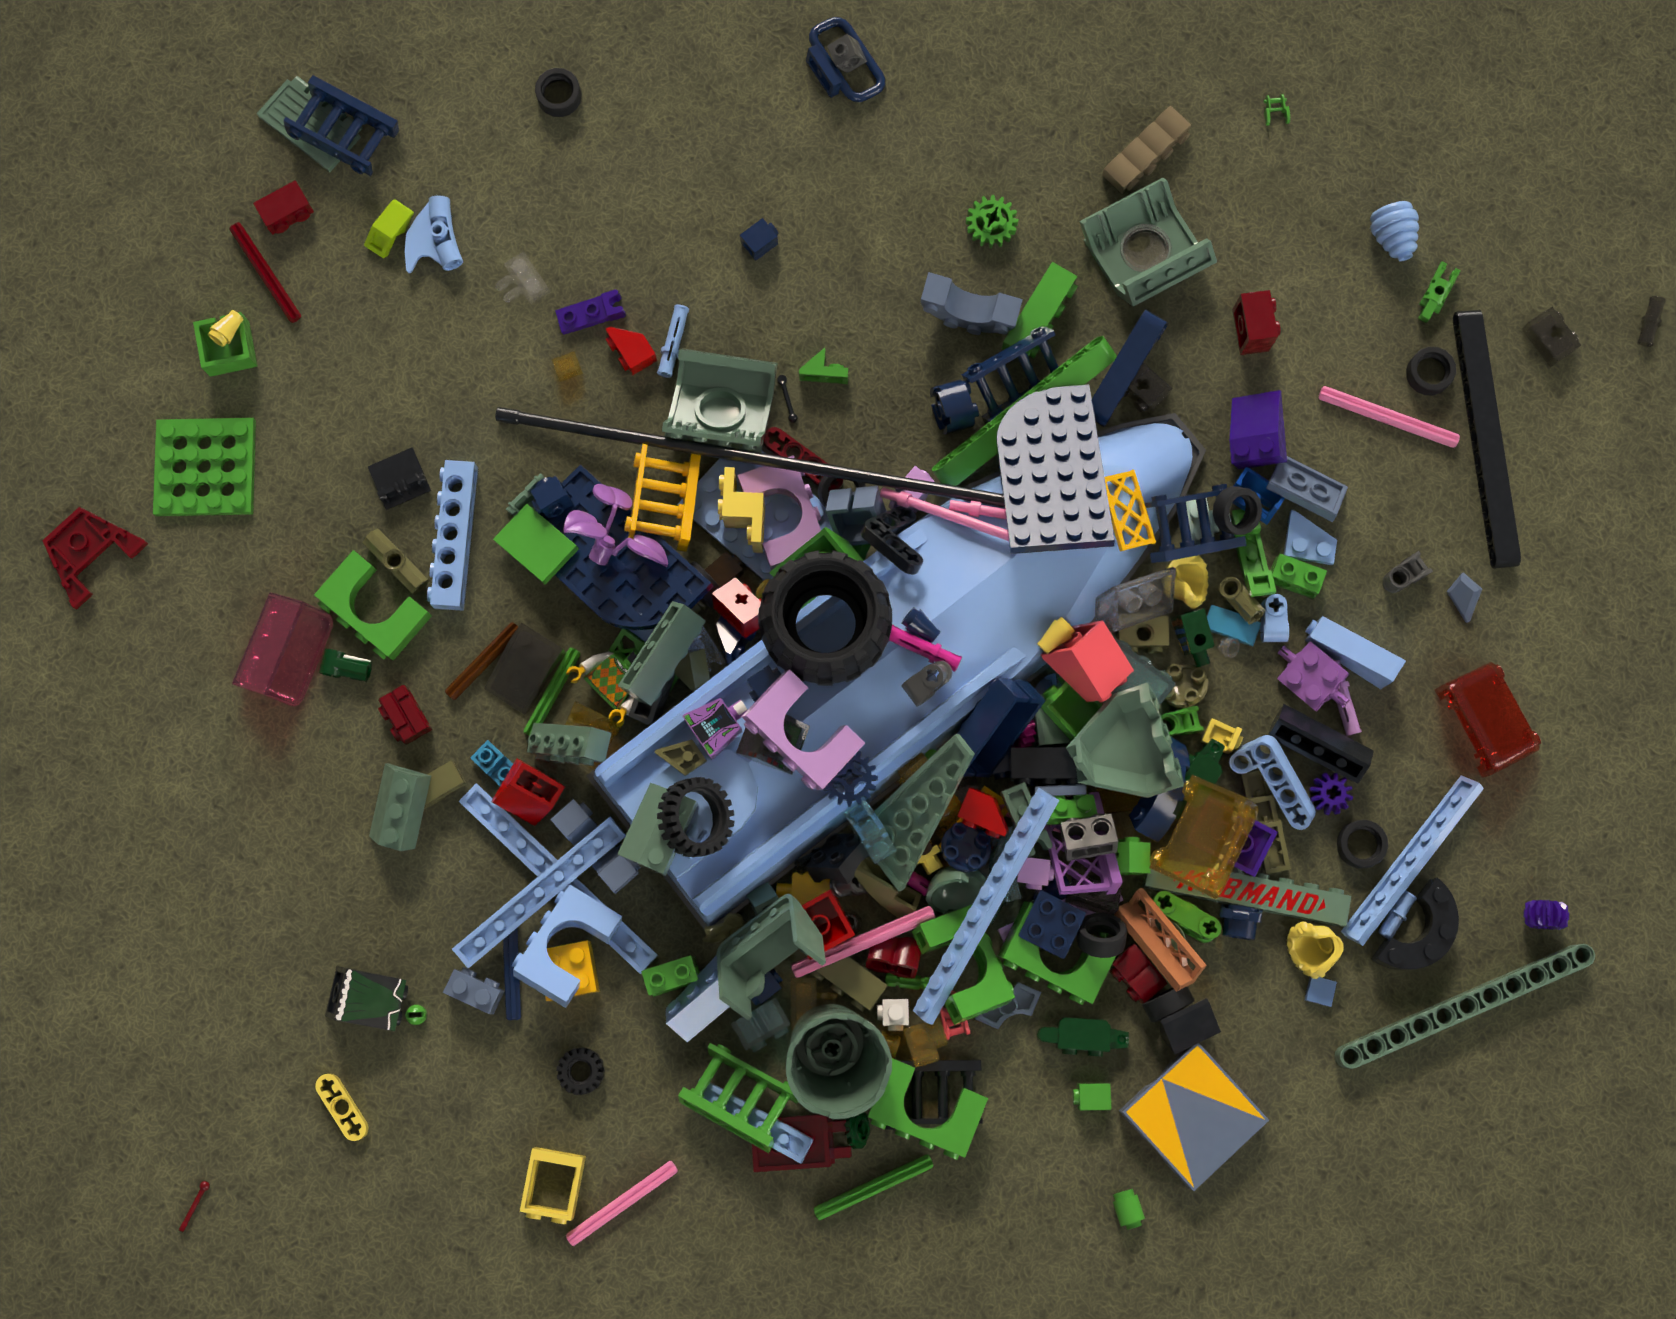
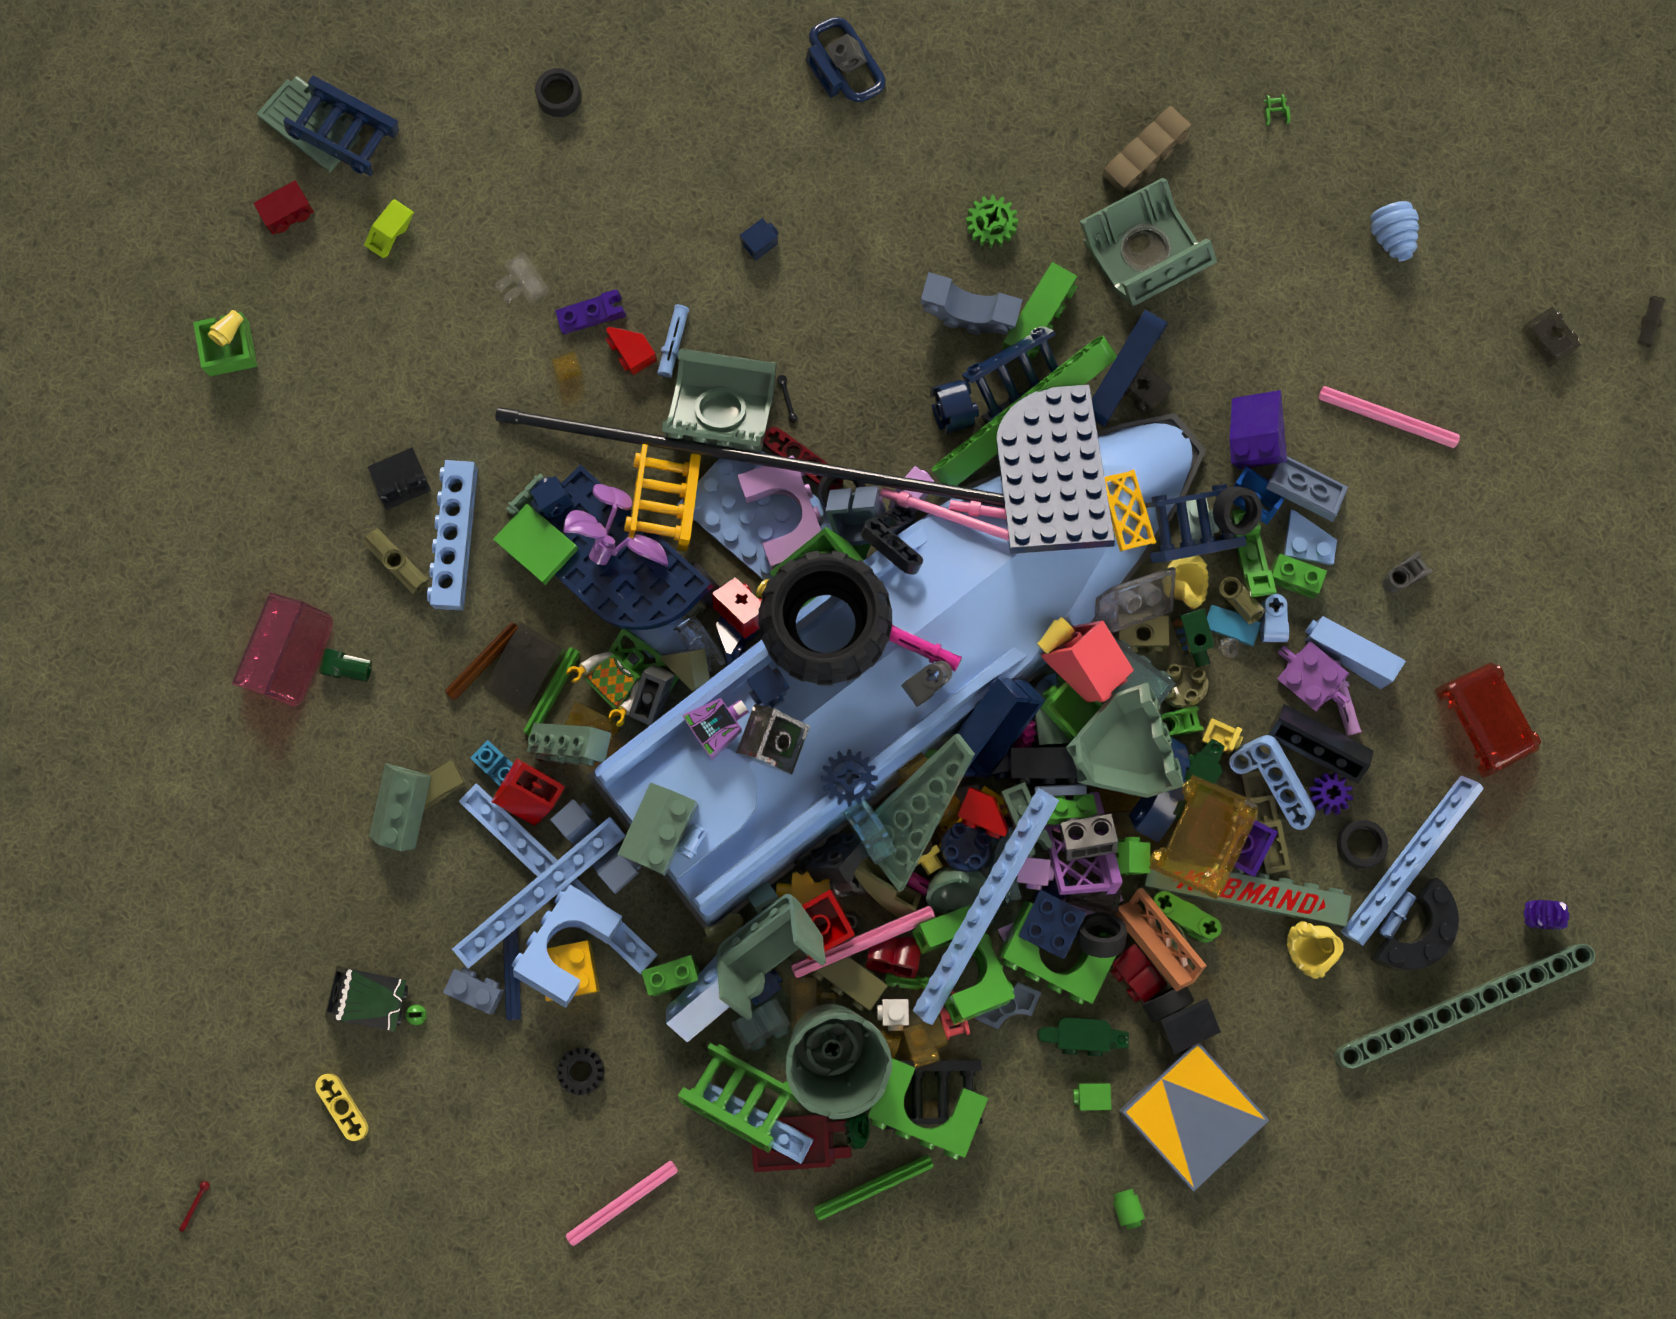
dark red wing [42,507,148,610] -> none
bright green piece [153,418,256,516] -> none
dark red axle [229,222,301,323] -> none
bright green arch [314,550,432,661] -> none
dark red brick [378,685,433,745] -> none
light blue pin [405,196,463,273] -> none
light yellow window [520,1147,586,1224] -> none
sand green brick [618,601,705,706] -> none
olive piece [655,739,707,776] -> none
black tyre [657,777,735,857] -> none
dark brown brick [705,551,744,587] -> none
light yellow bracket [718,467,765,553] -> none
lavender arch [742,669,865,790] -> none
bright green slope [799,348,848,384] -> none
dark blue cone [901,607,941,643] -> none
dark blue piece [1220,904,1263,940] -> none
dark red brick [1232,290,1281,355] -> none
medium blue tile [1305,977,1337,1007] -> none
black tyre [1406,347,1456,396] -> none
bright green hinge [1418,261,1461,323] -> none
sand blue piece [1447,573,1482,623] -> none
black beam [1453,309,1521,569] -> none

